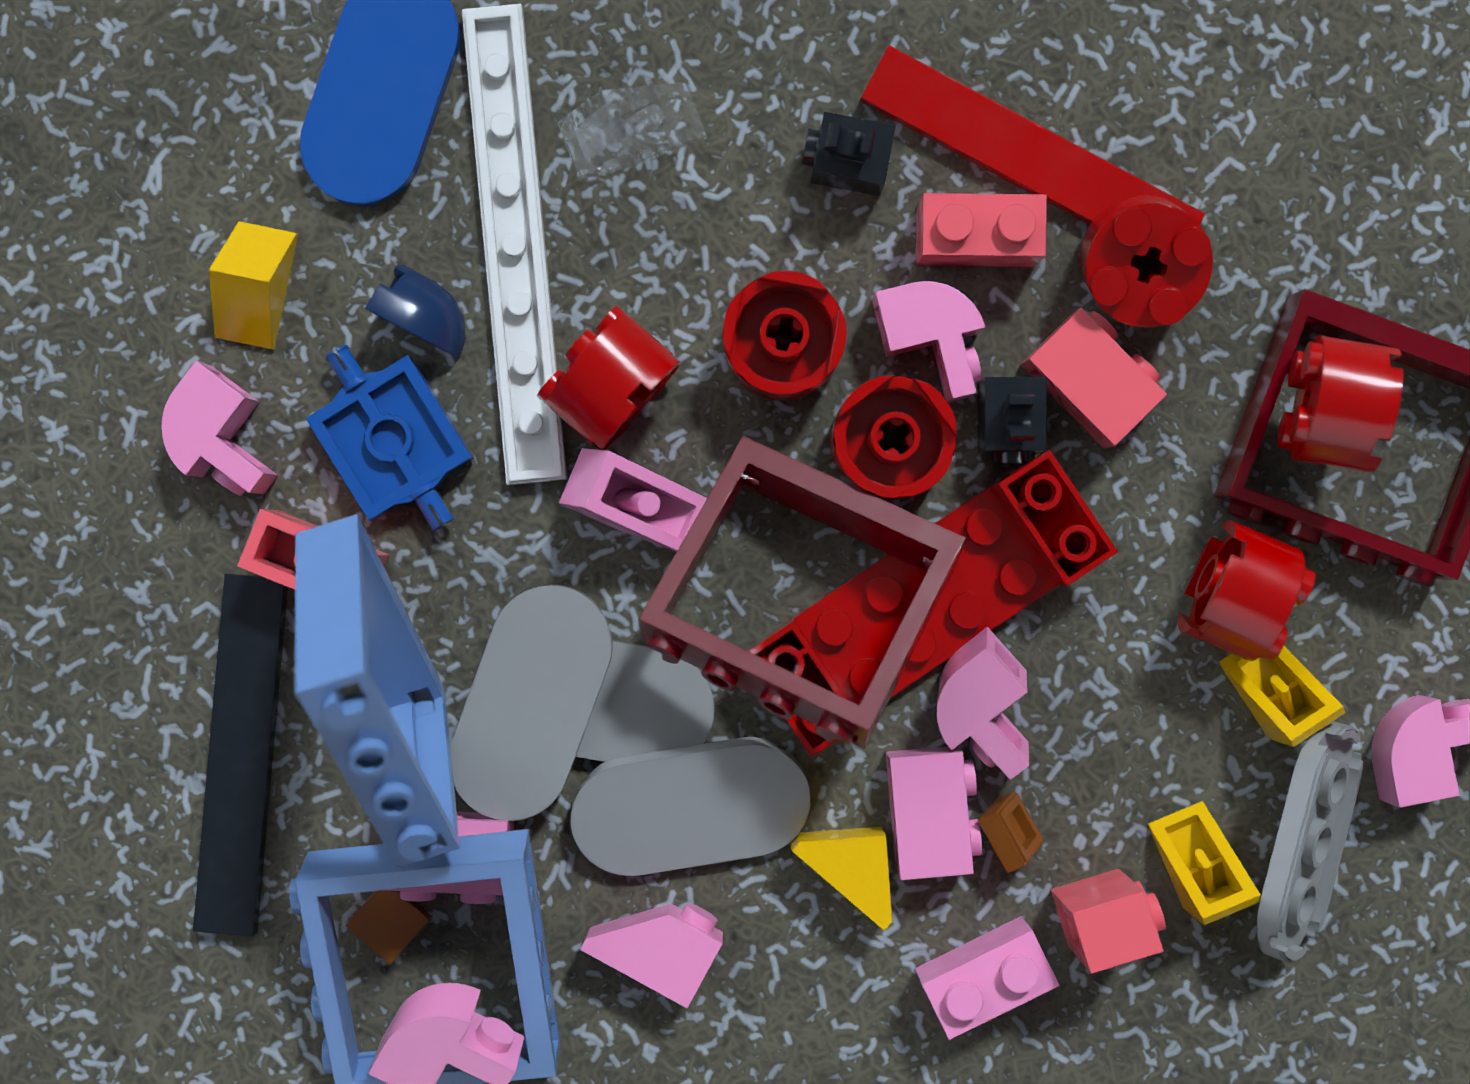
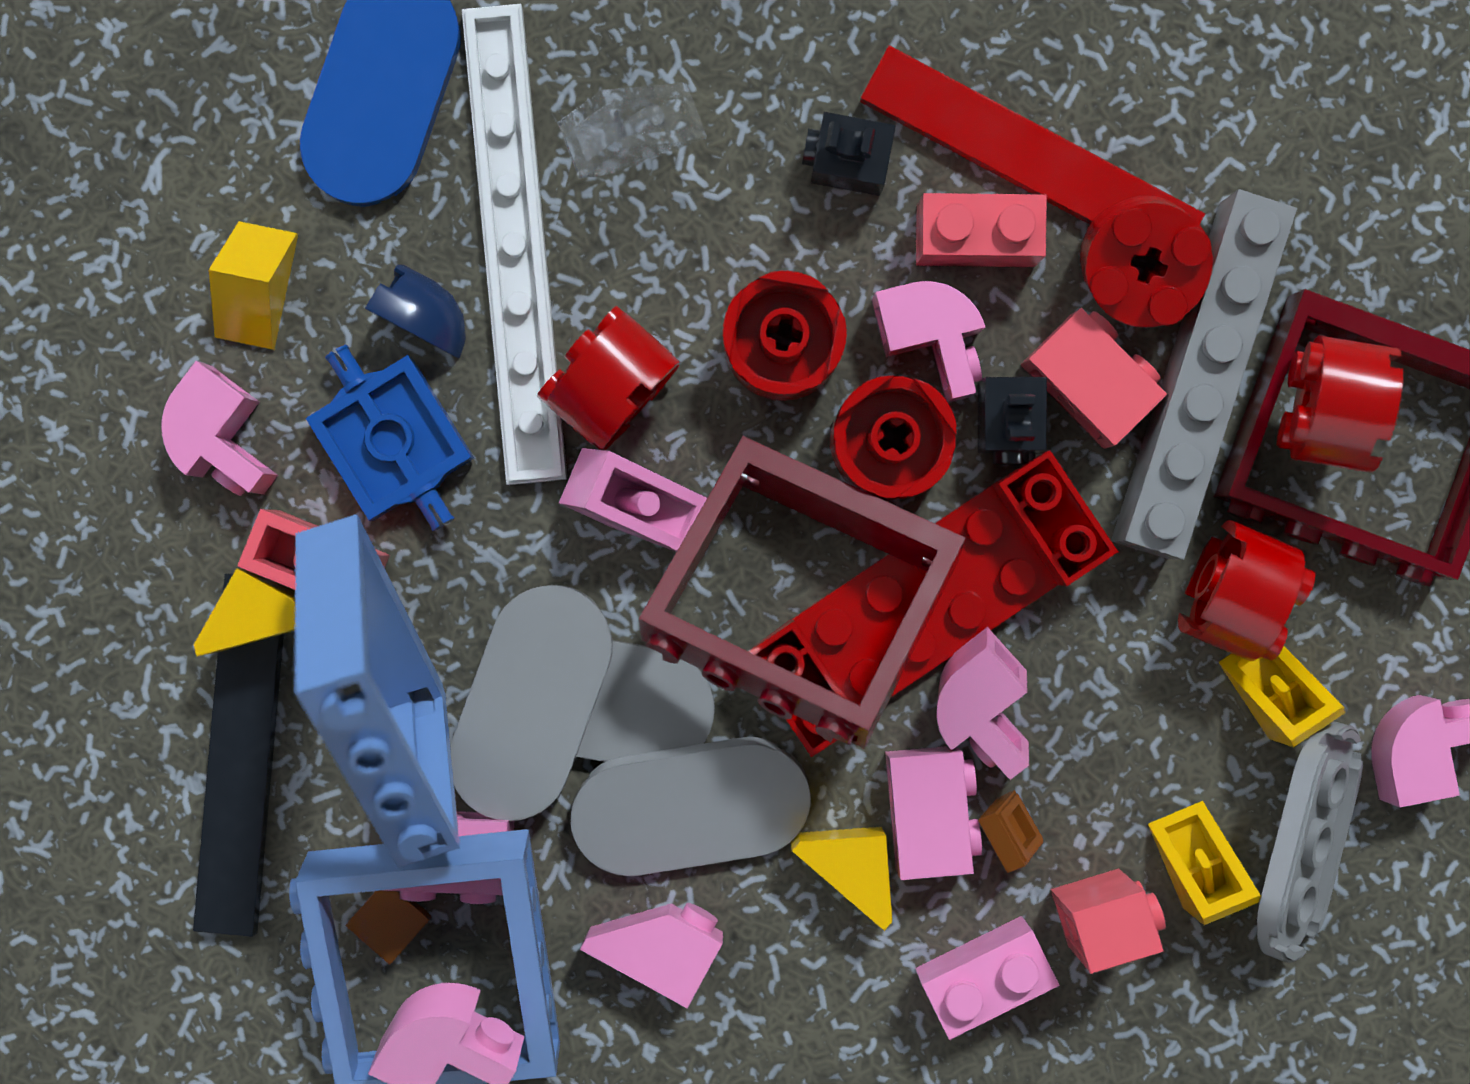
none -> yellow slope [194,568,295,656]
none -> light grey brick [1111,189,1297,560]

